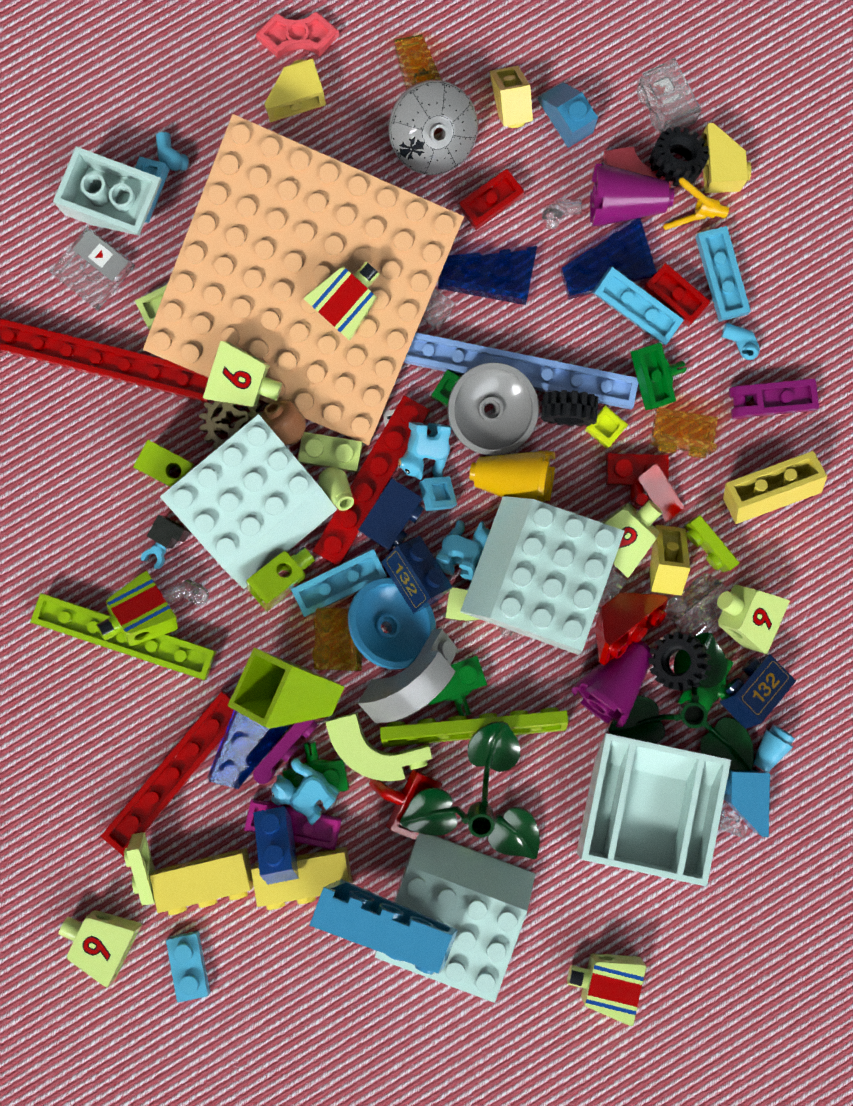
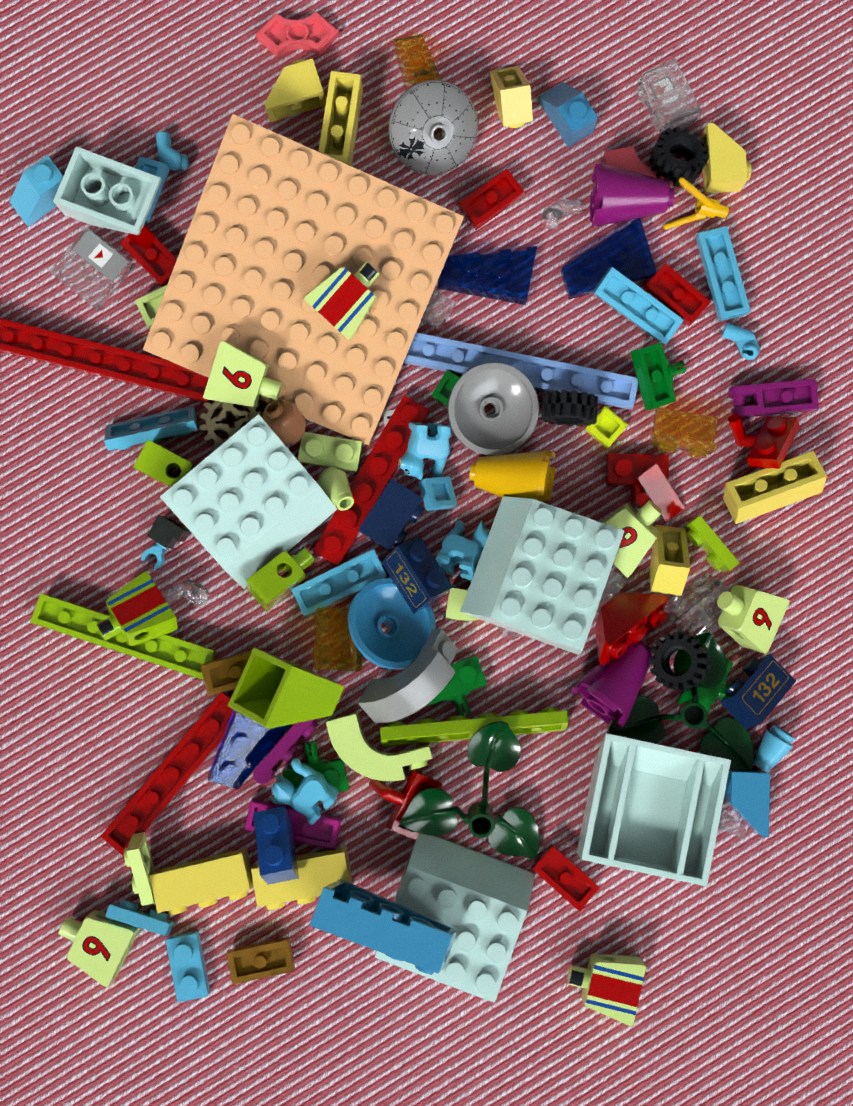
none -> medium azure slope [9,155,64,227]
none -> medium azure plate [104,405,198,451]
none -> medium azure plate [105,899,175,936]
none -> red plate [120,225,177,287]
none -> pearl gold plate [200,648,262,696]
none -> pearl gold plate [226,937,295,985]
none -> light yellow brick [318,71,363,166]
none -> red plate [532,844,600,912]
none -> red plate [728,414,800,469]

